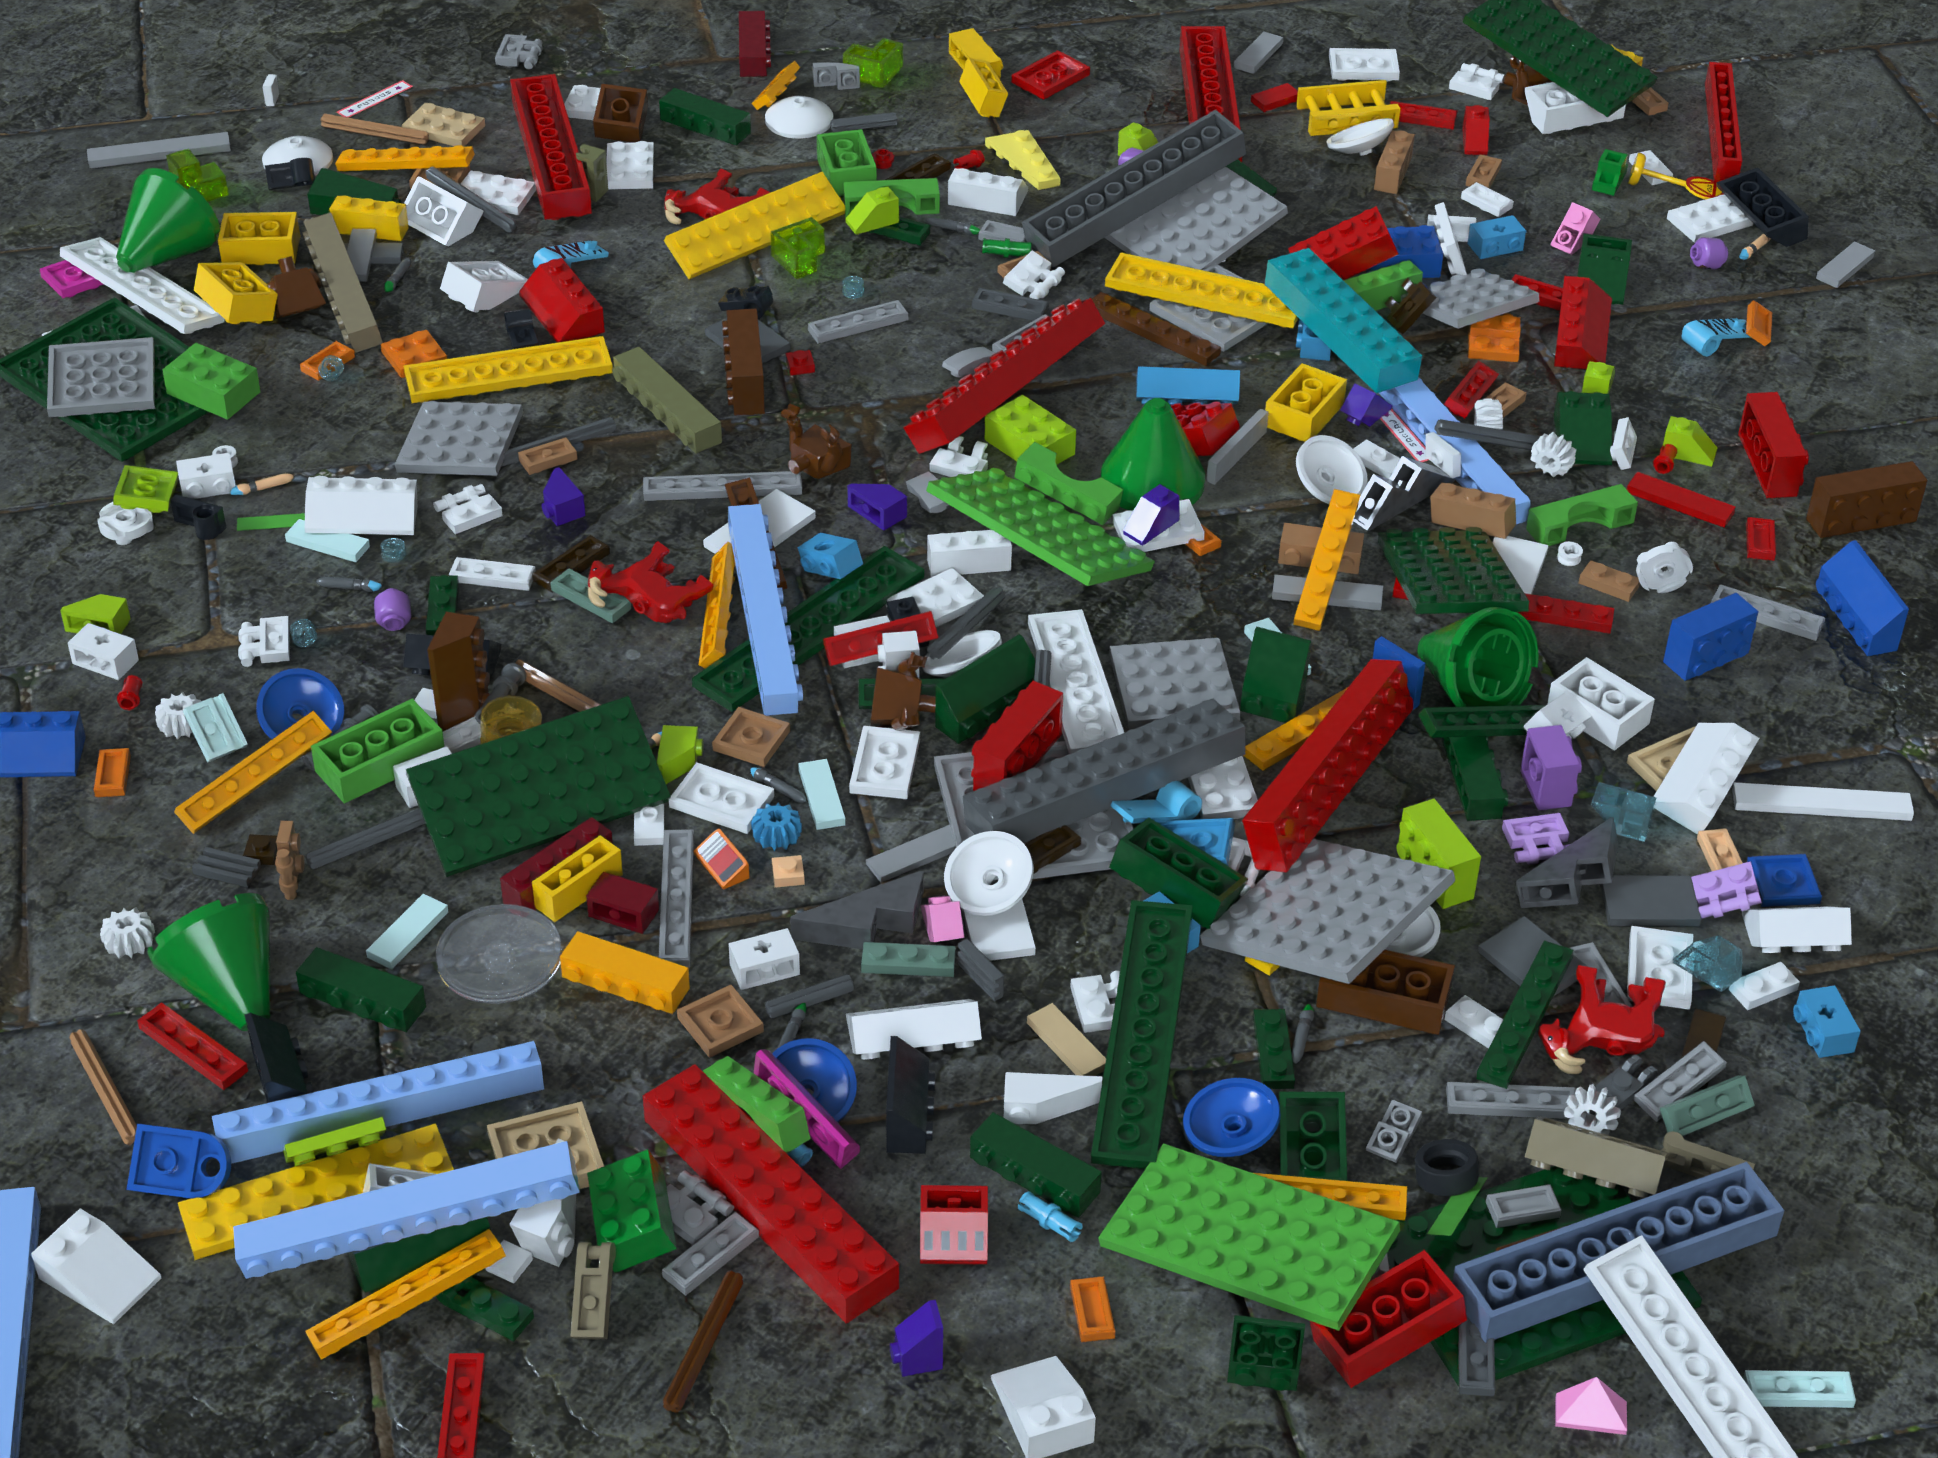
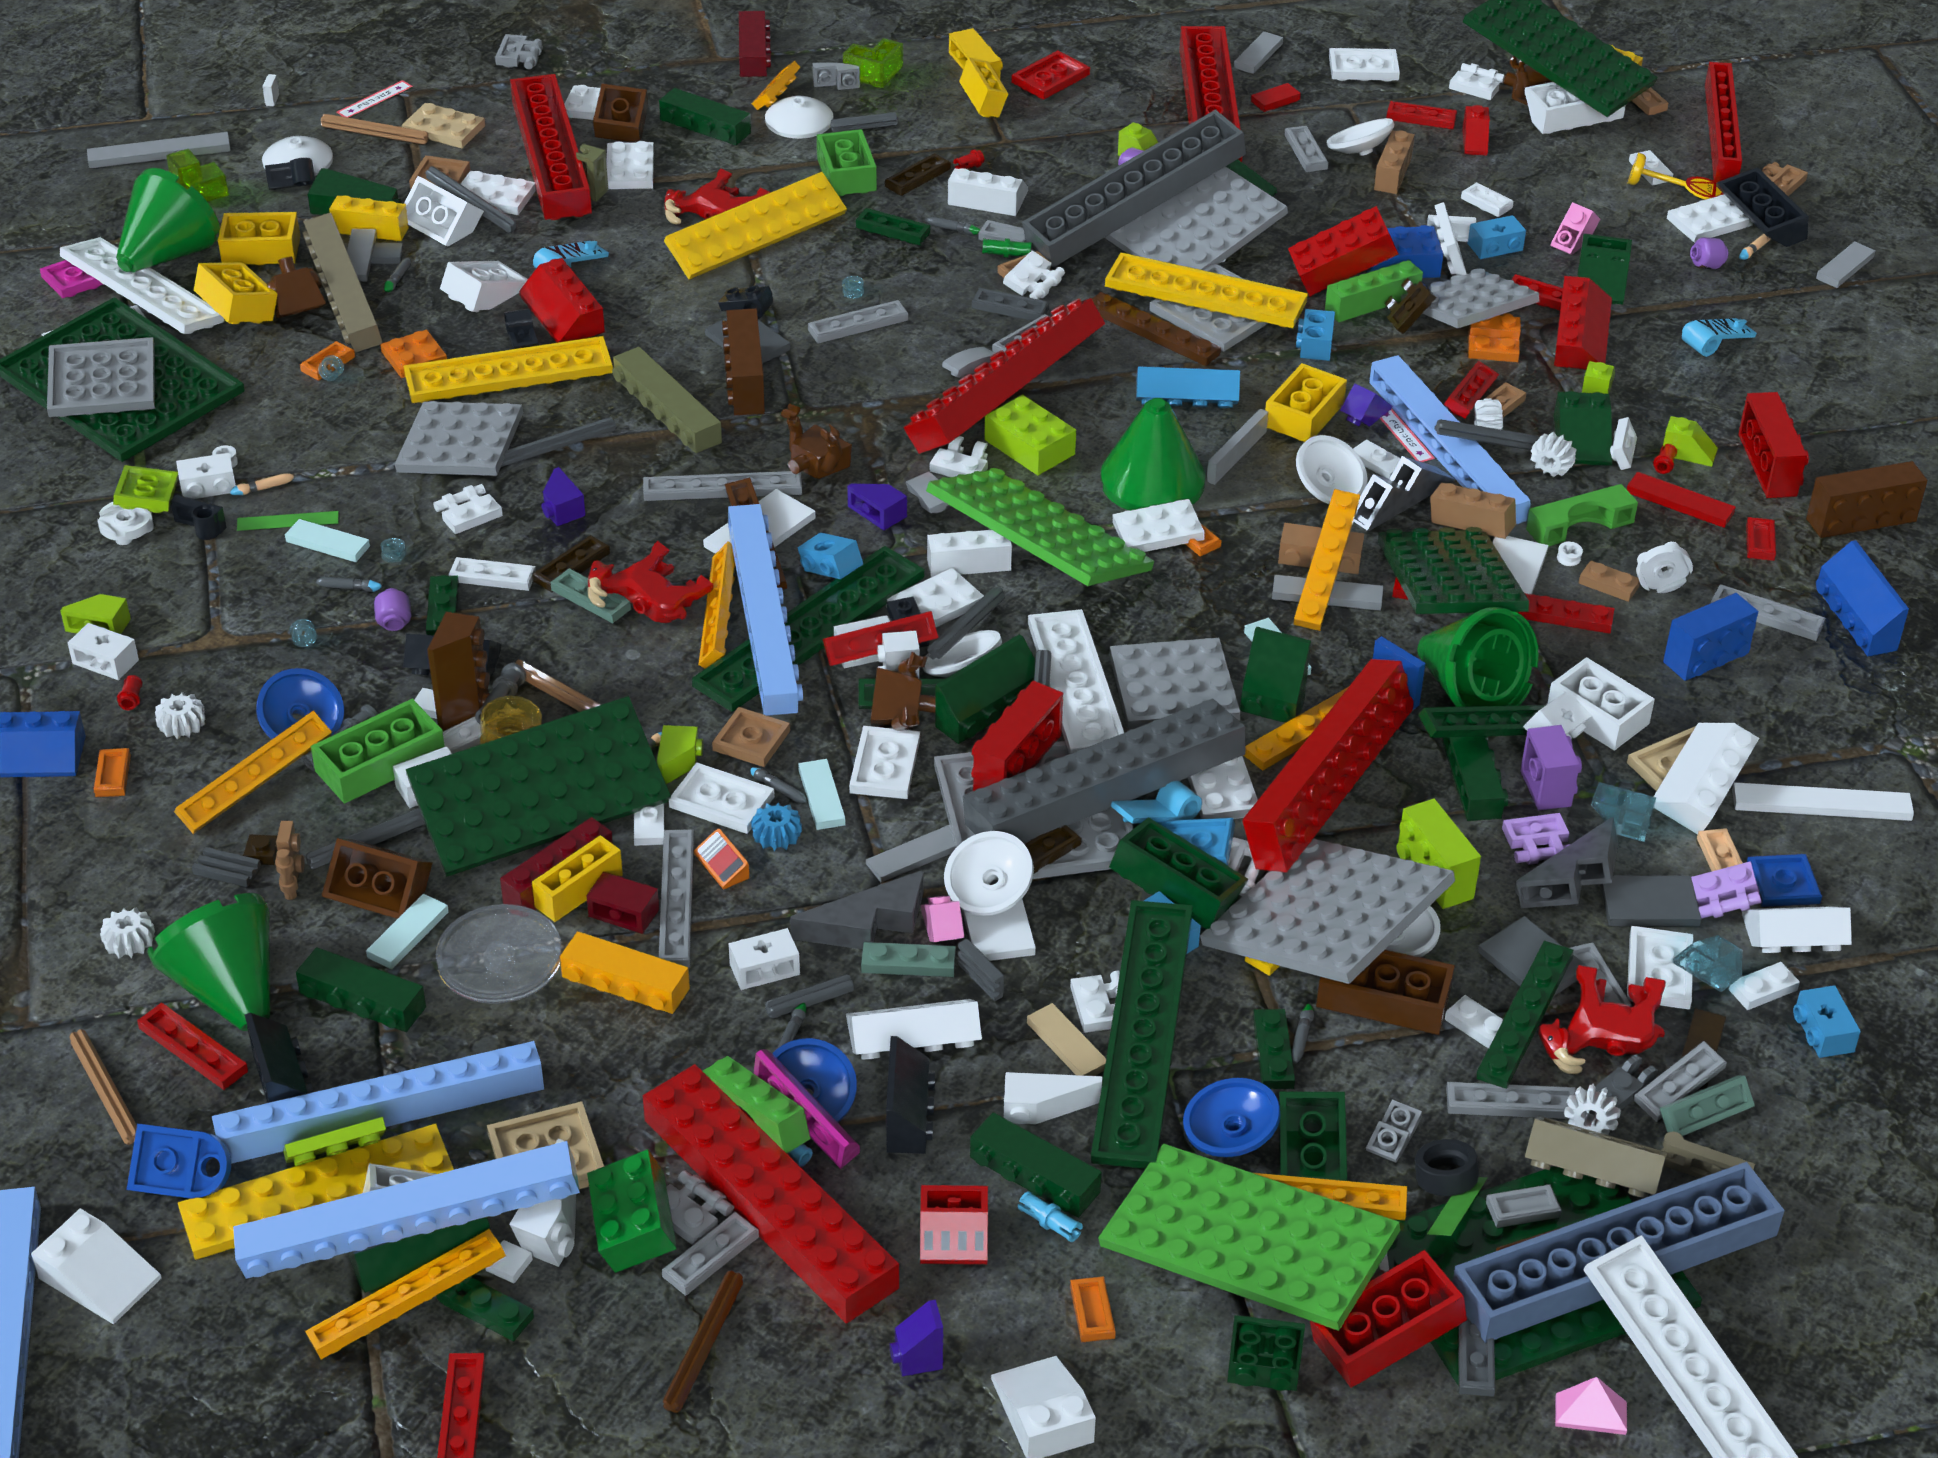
bright green brick [162,343,260,420] -> none
light aqua plate [183,693,248,763] -> none
white plate [238,616,290,667] -> none
white slope [305,476,418,535] -> none
light orange plate [335,145,475,171] -> none
medium nougat plate [518,437,577,475] -> none
dark tan plate [570,1242,616,1339] -> none
medium nougat plate [677,985,764,1058] -> none
clear neon green brick [770,217,825,279] -> none
light nougat plate [772,855,805,887] -> none
red plate [786,350,815,376] -> none
bright green arch [843,178,940,218] -> none
lime slope [846,187,899,235] -> none
red plate [872,149,894,169] -> none
light yellow wing [985,130,1060,190] -> none
bright green arch [1014,442,1123,525] -> none
dark purple slope [1123,484,1180,546] -> none
red slope [1171,401,1240,456] -> none
teal brick [1265,248,1422,393] -> none
yellow fence [1297,80,1400,136] -> none
white plate [1425,432,1461,479] -> none
medium nougat plate [1466,155,1502,188] -> none
green brick [1592,149,1628,196] -> none
light aqua tile [1743,1370,1856,1408] -> none
orange tile [1746,300,1772,346] -> none
none -> reddish brown slope [322,838,433,919]
none -> light grey tile [1285,126,1328,172]
none -> medium nougat plate [1762,162,1808,196]

